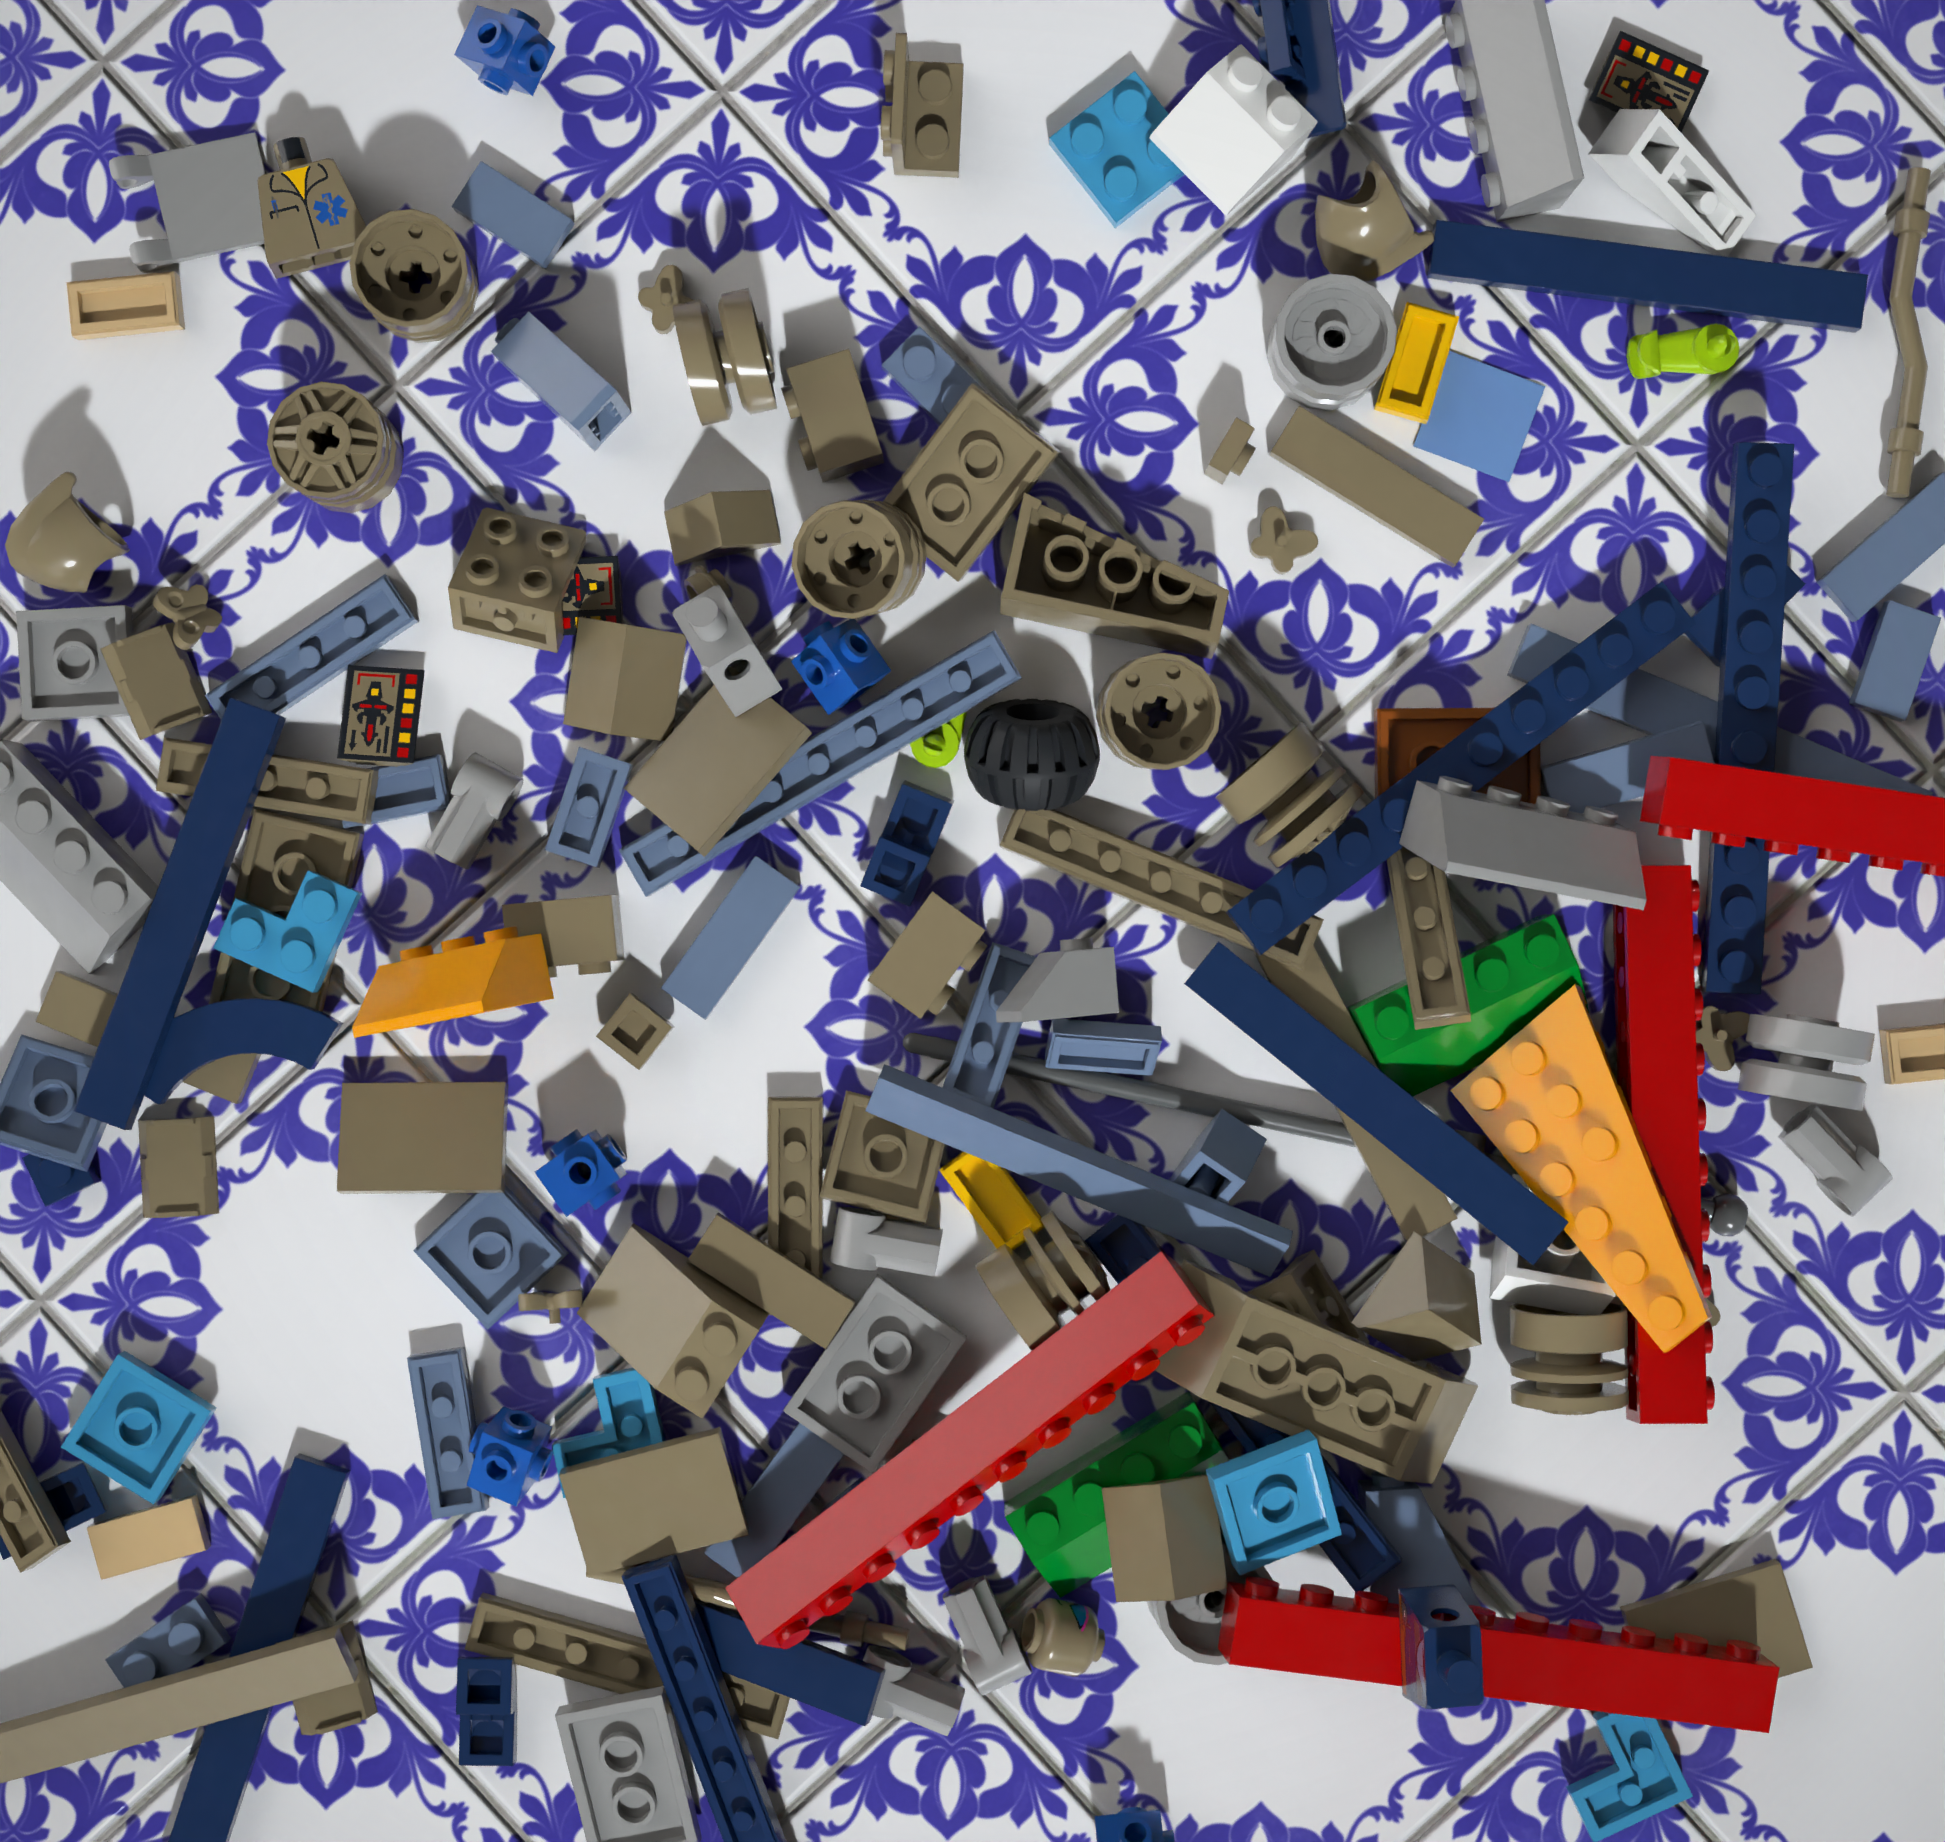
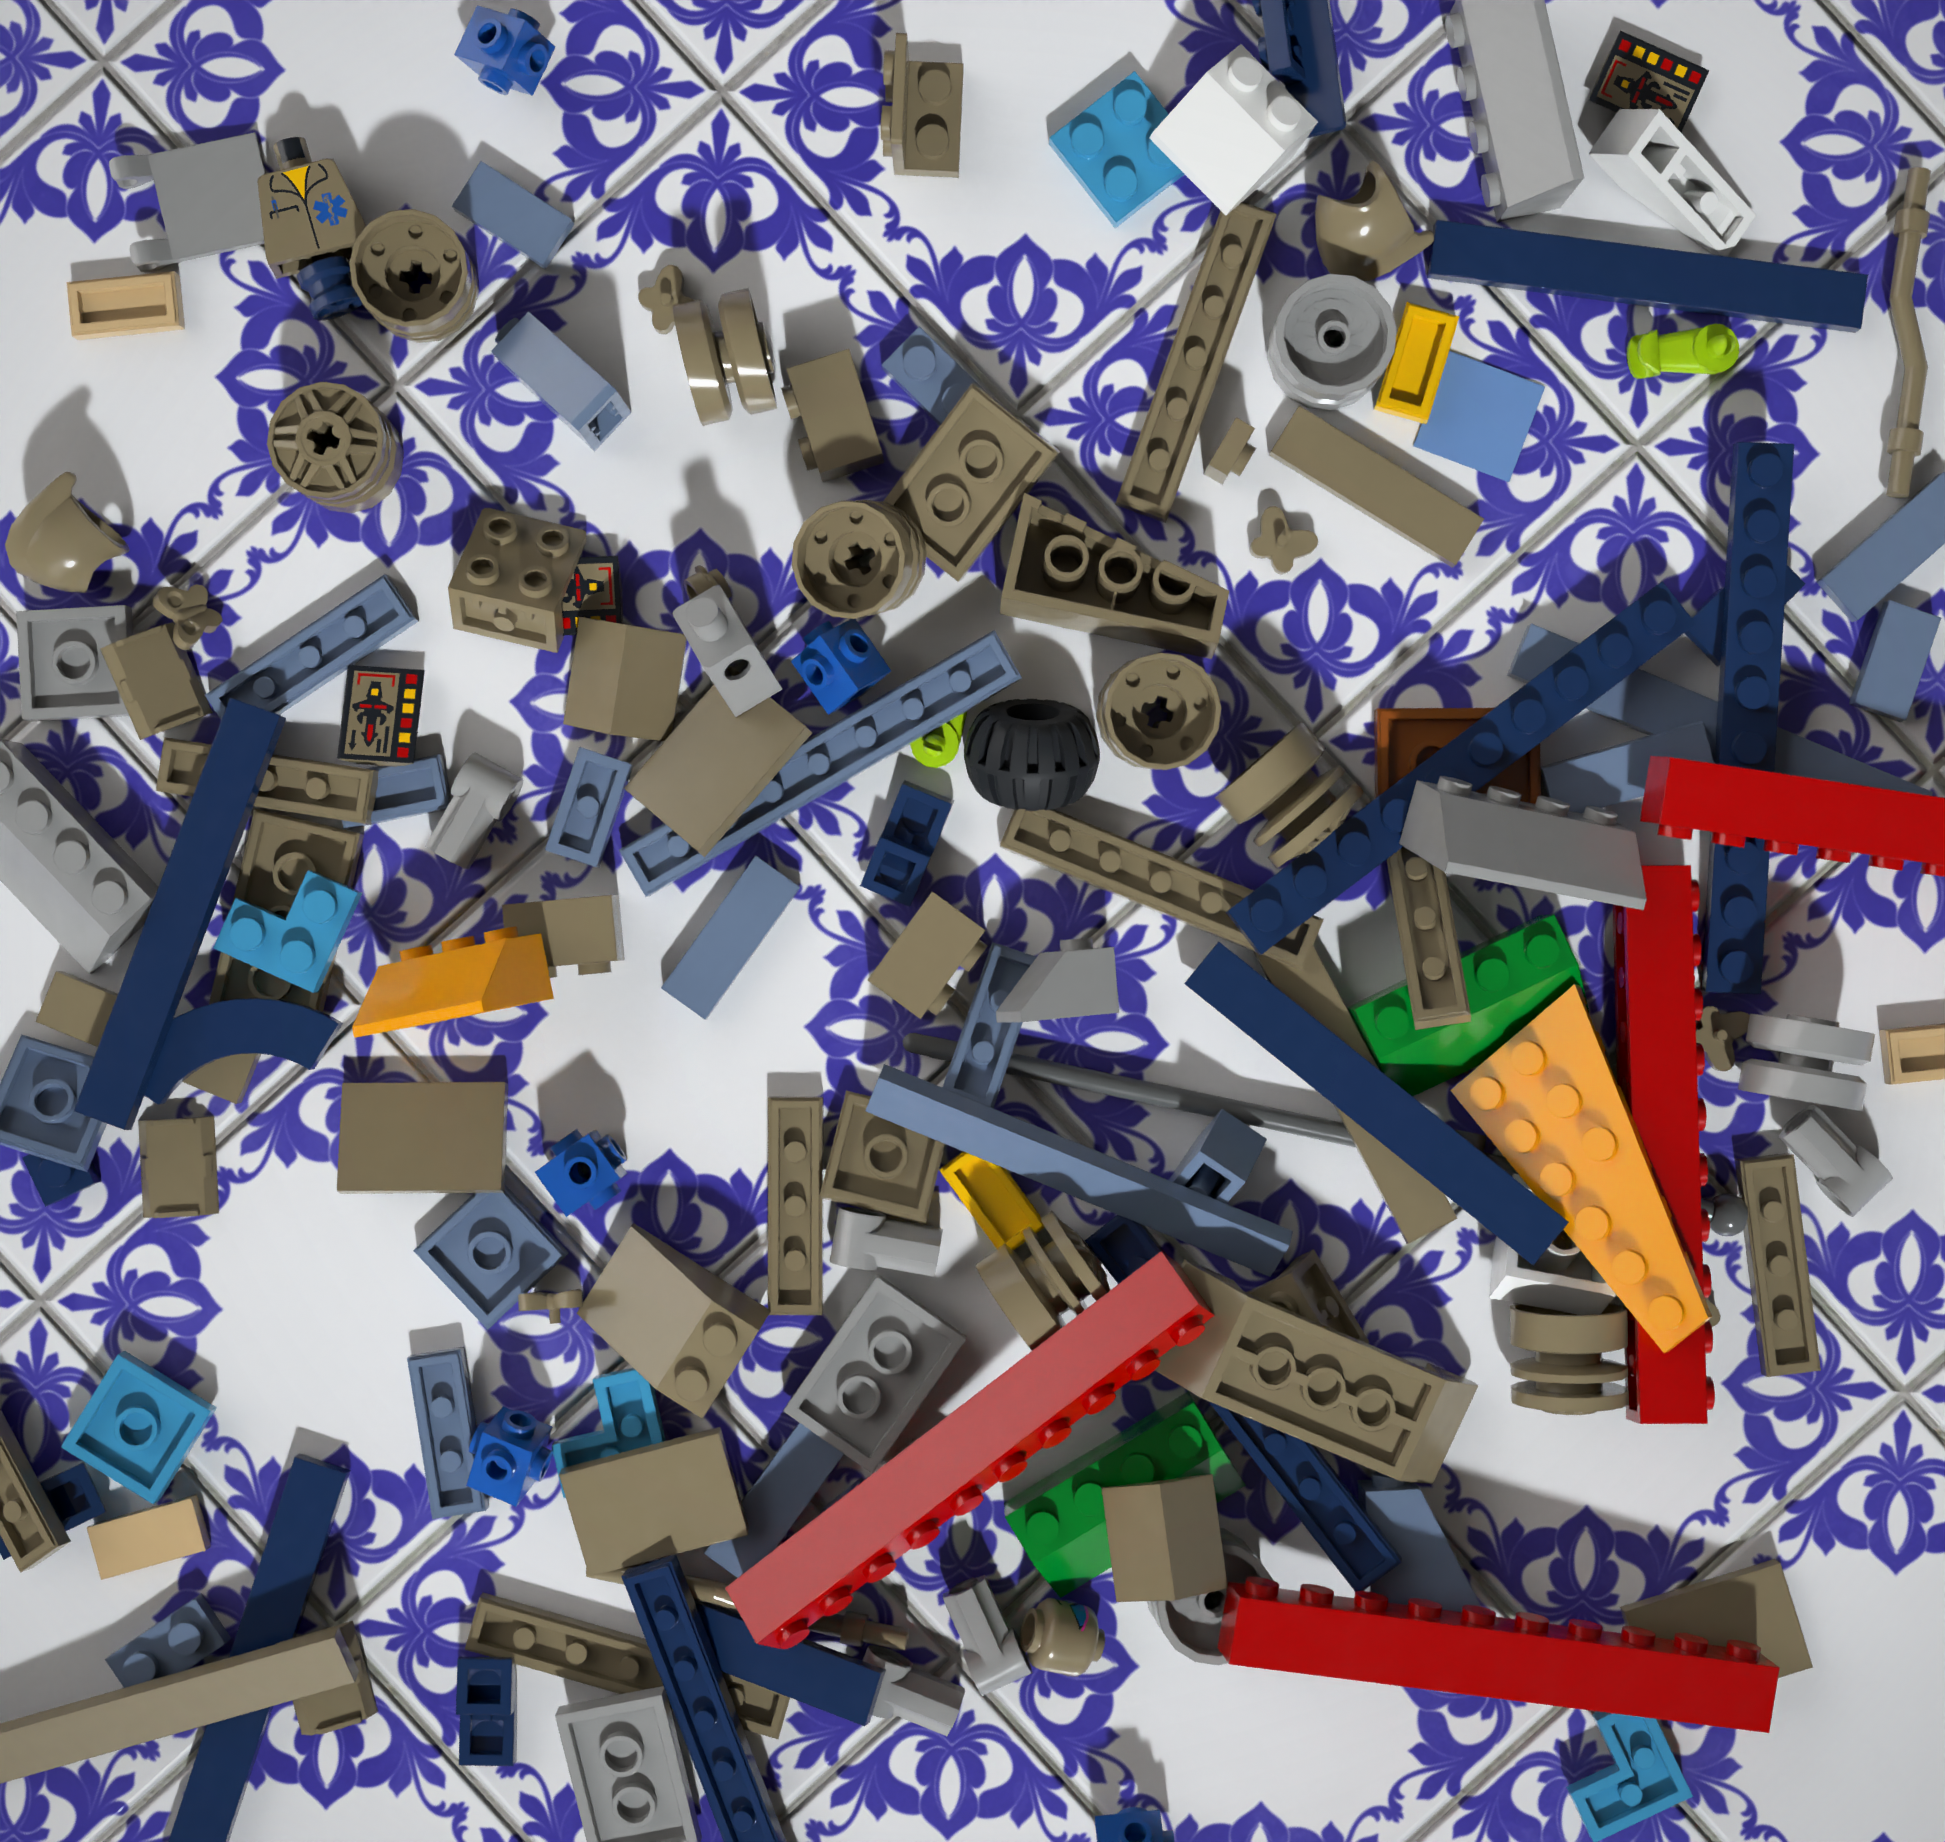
dark tan plate [596,993,675,1070] -> none
dark tan slope [664,490,781,566] -> none
dark tan tile [687,1212,856,1349] -> none
sand blue tile [1045,1019,1162,1076] -> none
dark azure plate [1206,1429,1342,1575] -> none
dark tan slope [1351,1231,1482,1362] -> none
dark blue torso [1398,1584,1484,1709] -> none
none -> dark blue wheel [297,256,363,321]
none -> dark tan tile [1115,202,1277,523]
none -> dark tan tile [1735,1153,1821,1377]

